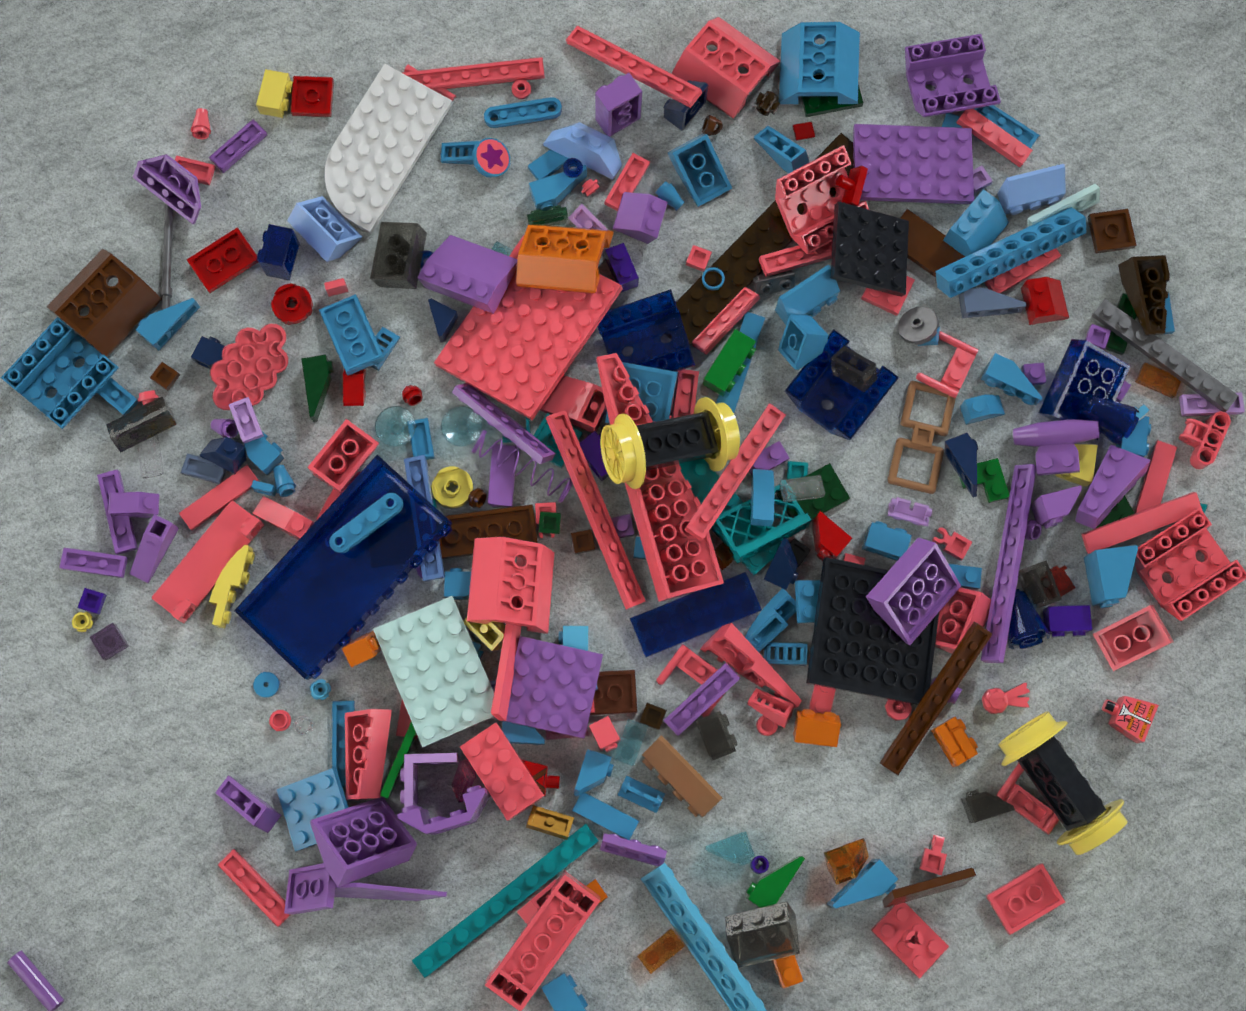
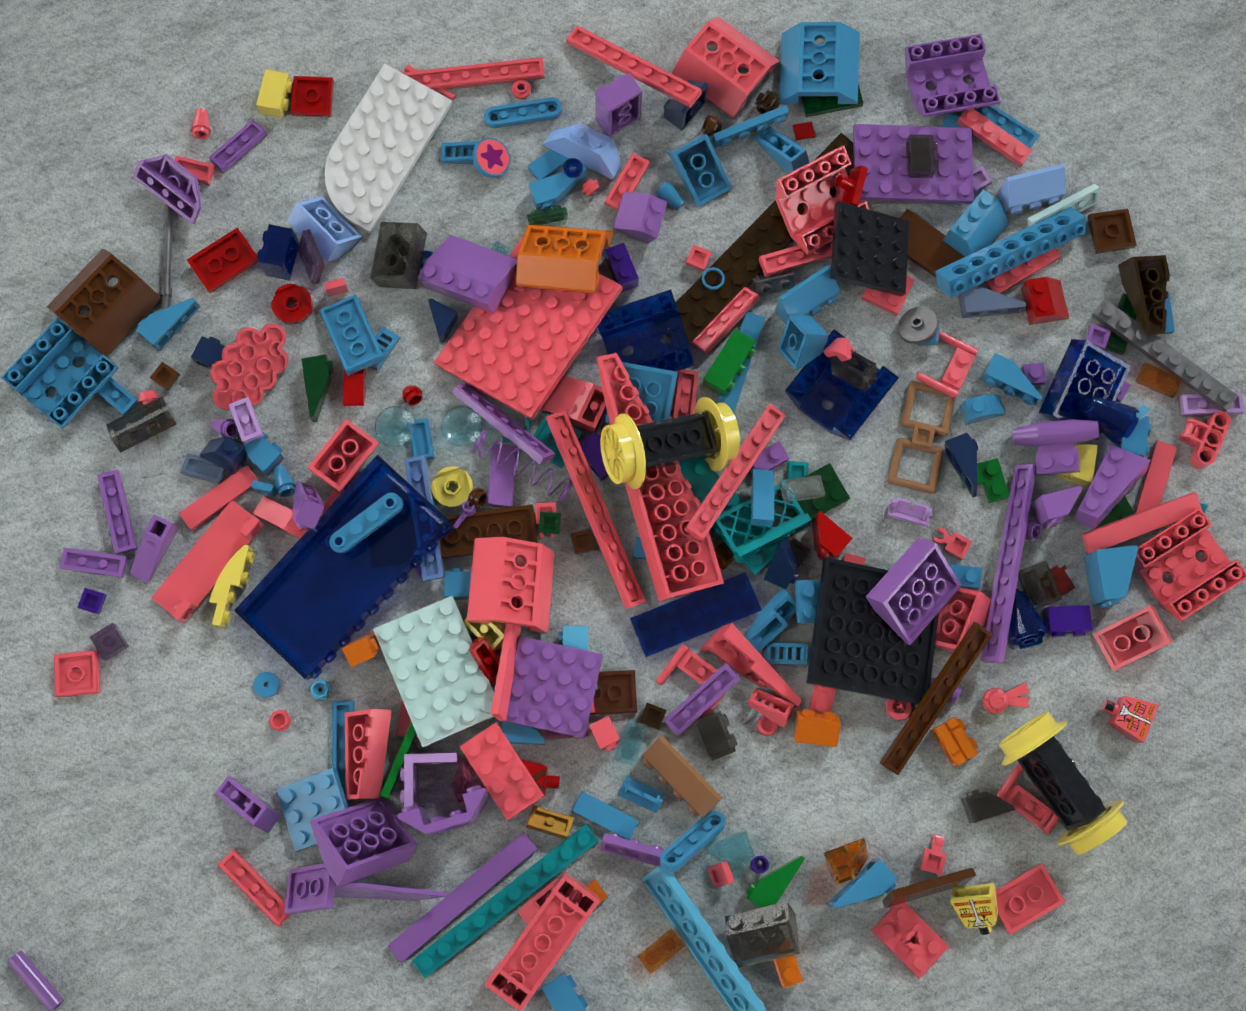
light yellow plate [72,612,93,632] -> none
medium lavender slope [108,492,159,519] -> none
lavender plate [568,204,608,230] -> none
dark azure slope [573,749,614,796] -> none
medium lavender plate [611,514,634,538] -> none
dark azure brick [862,521,912,561] -> none
none -> coral tile [54,650,100,698]
none -> medium lavender slope [292,481,324,529]
none -> clear purple plate [297,229,325,284]
none -> medium lavender tile [388,832,537,963]
none -> medium lavender hand [453,501,475,529]
none -> red slope [468,637,500,685]
none -> dark azure plate [660,811,725,872]
none -> coral plate [707,861,734,888]
none -> dark azure plate [712,105,789,147]
none -> coral slope [823,338,855,362]
none -> clear smoke brick [906,134,939,178]
none -> light yellow torso [950,883,998,935]

